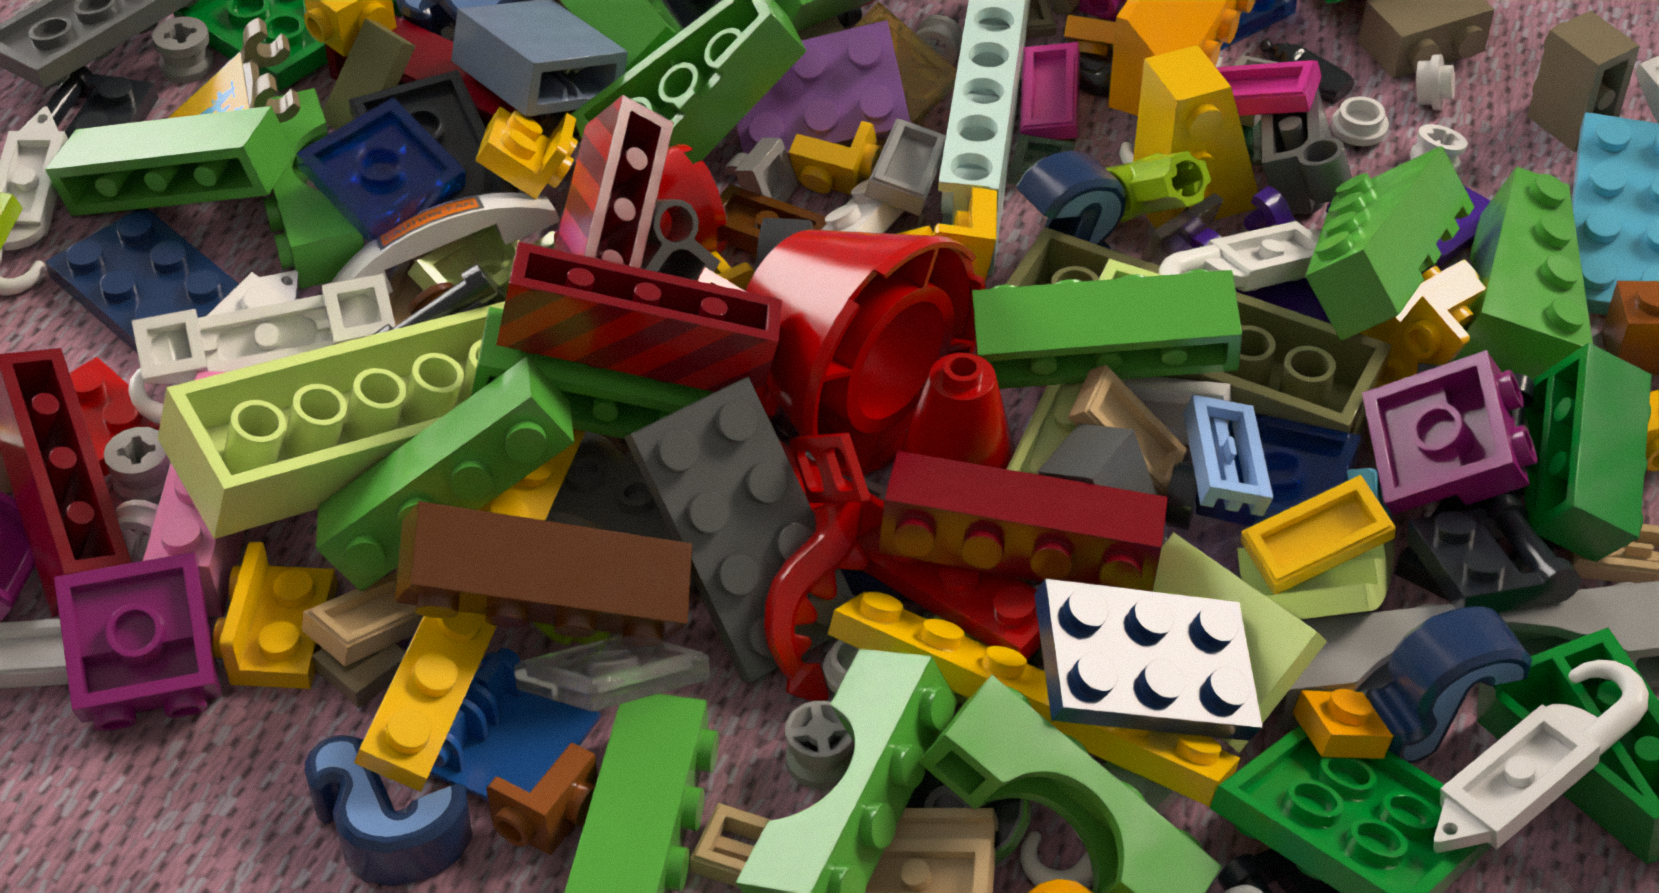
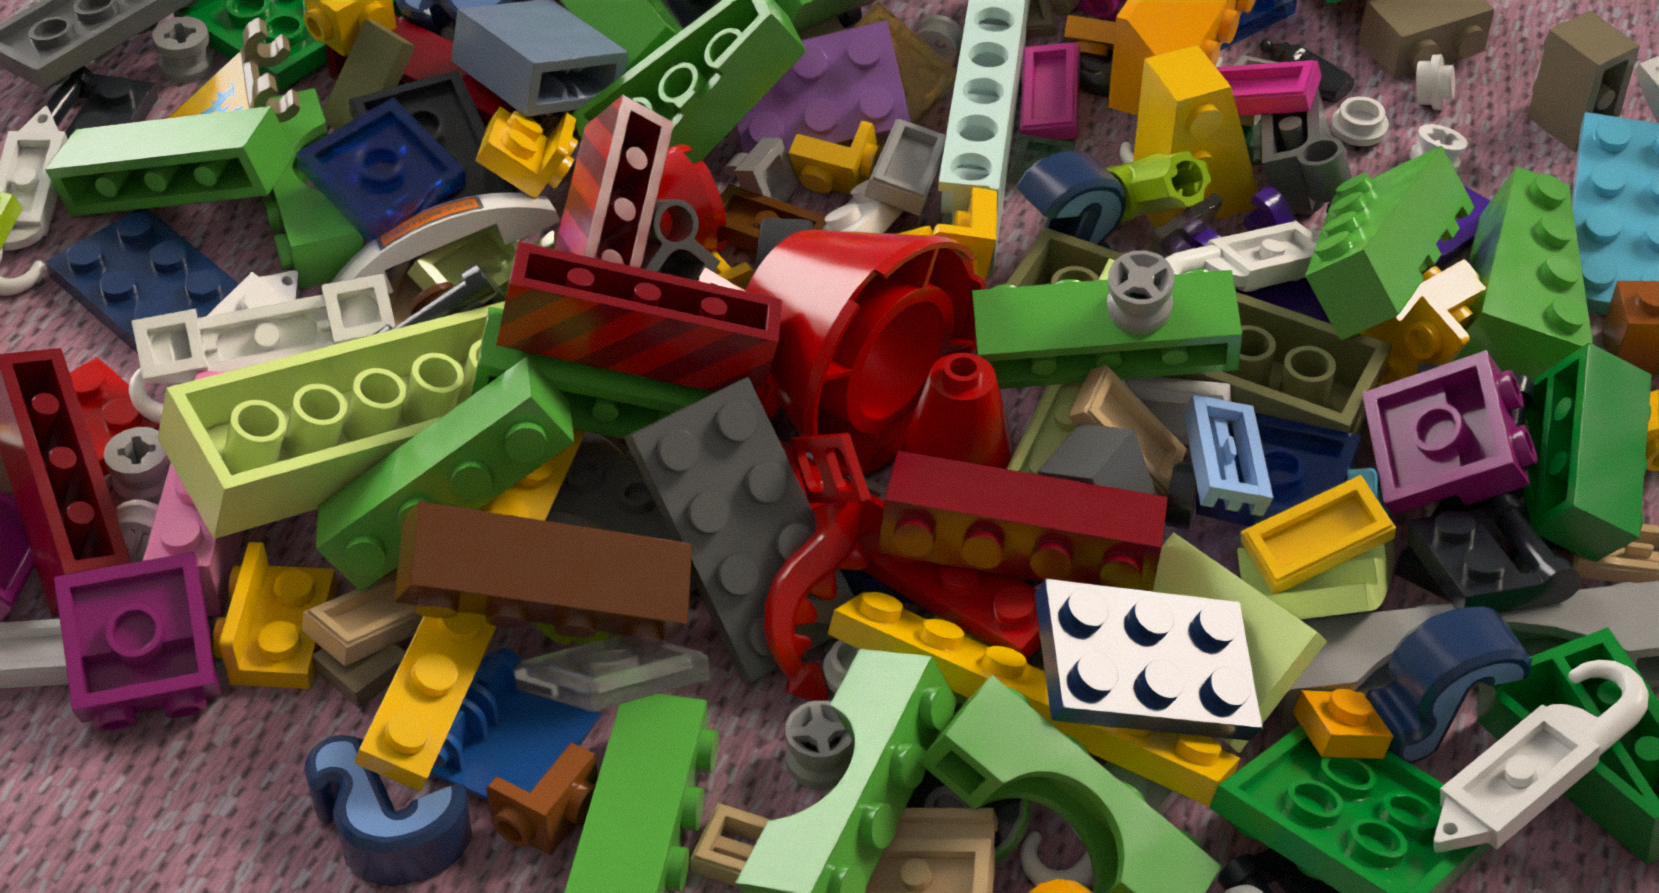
none -> light grey wheel [1107,250,1174,334]

